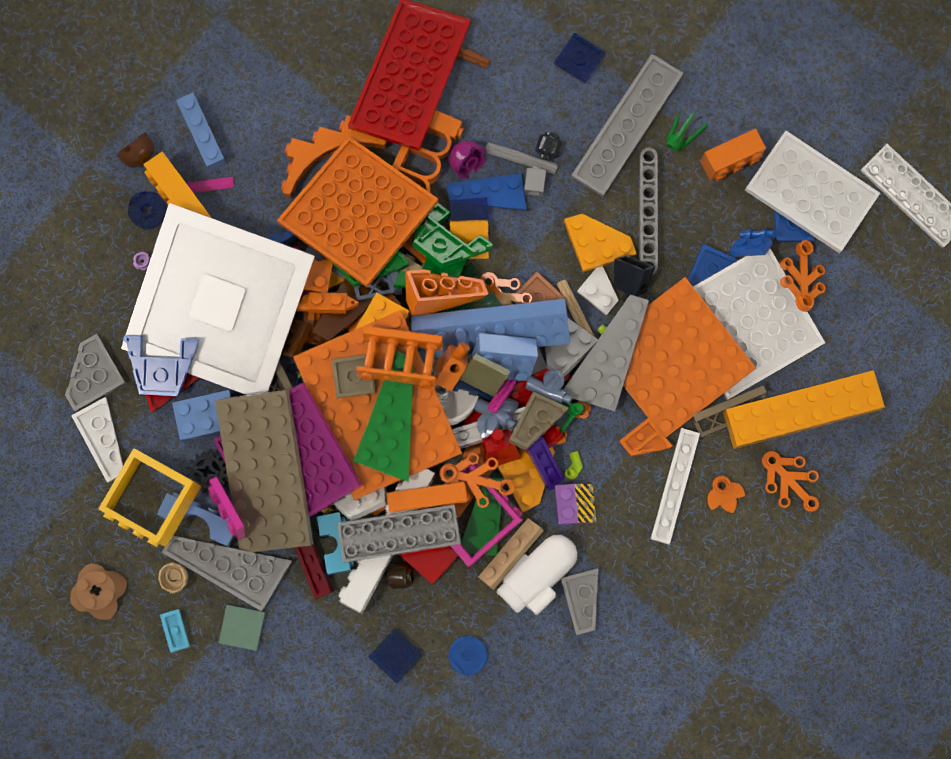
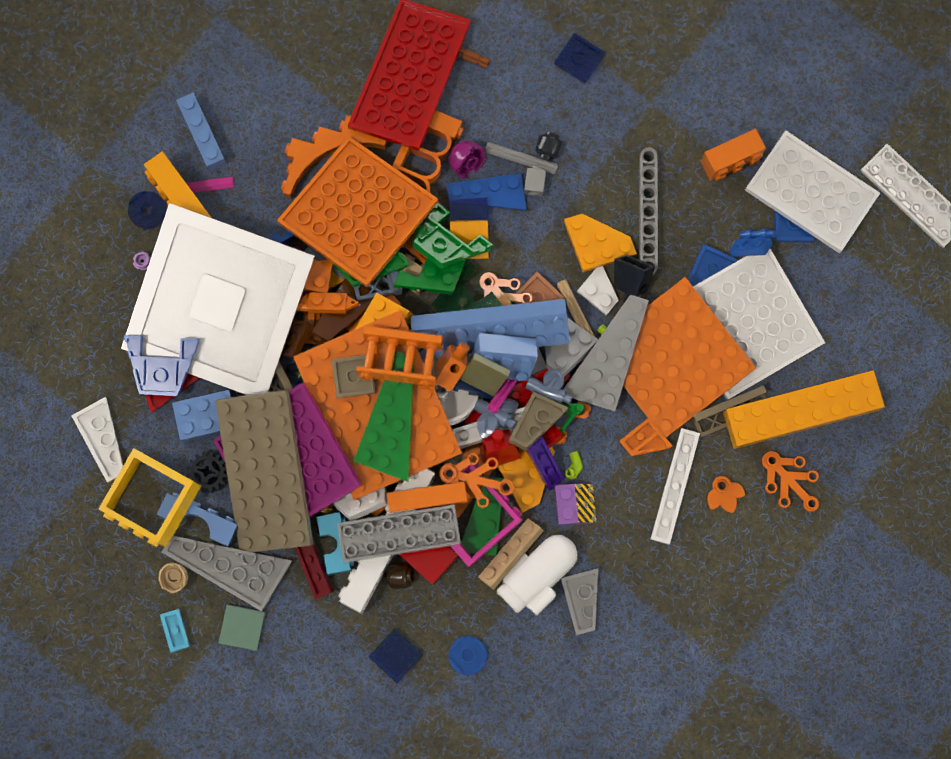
light grey plate [65,334,126,412] -> none
medium nougat brick [70,564,127,620] -> none
reddish brown cylinder [116,132,154,168] -> none
dark pink plate [208,477,245,541] -> none
orange wedge [405,269,489,316] -> none
light grey plate [571,54,683,197] -> none
green plant [666,113,708,152] -> none
orange plant [780,240,826,312] -> none

